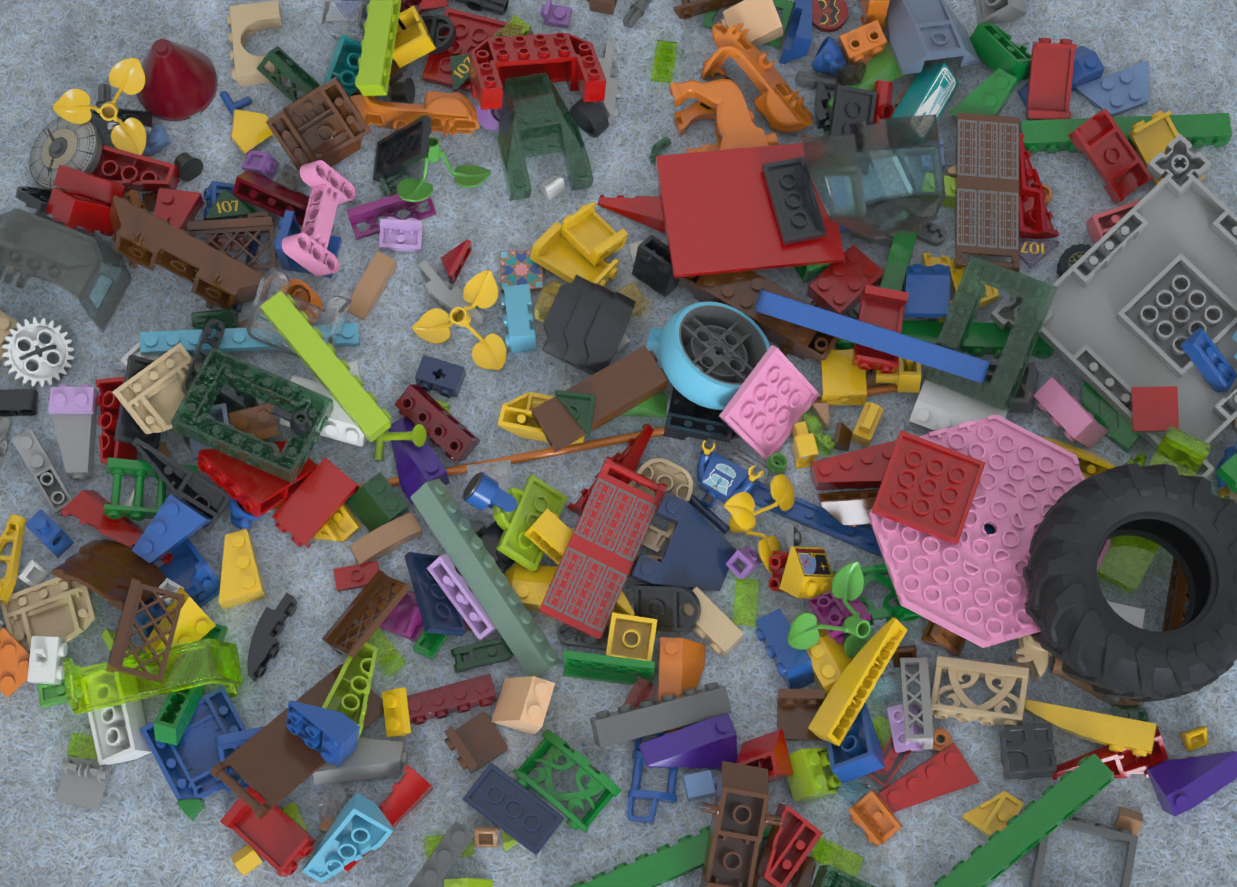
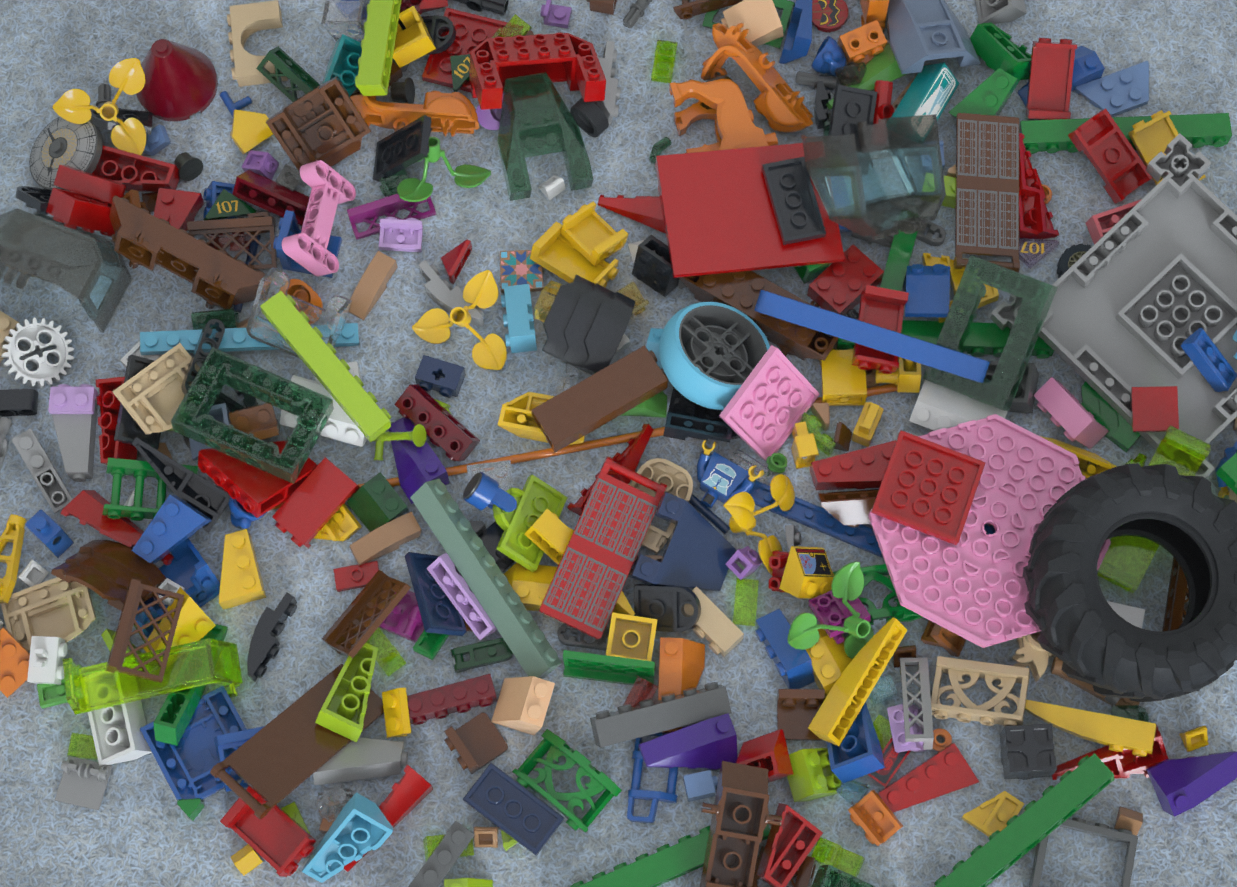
black bar [271,404,313,435] -> none
blue slope [286,700,360,768] -> none
dark green tile [555,390,596,436] -> none

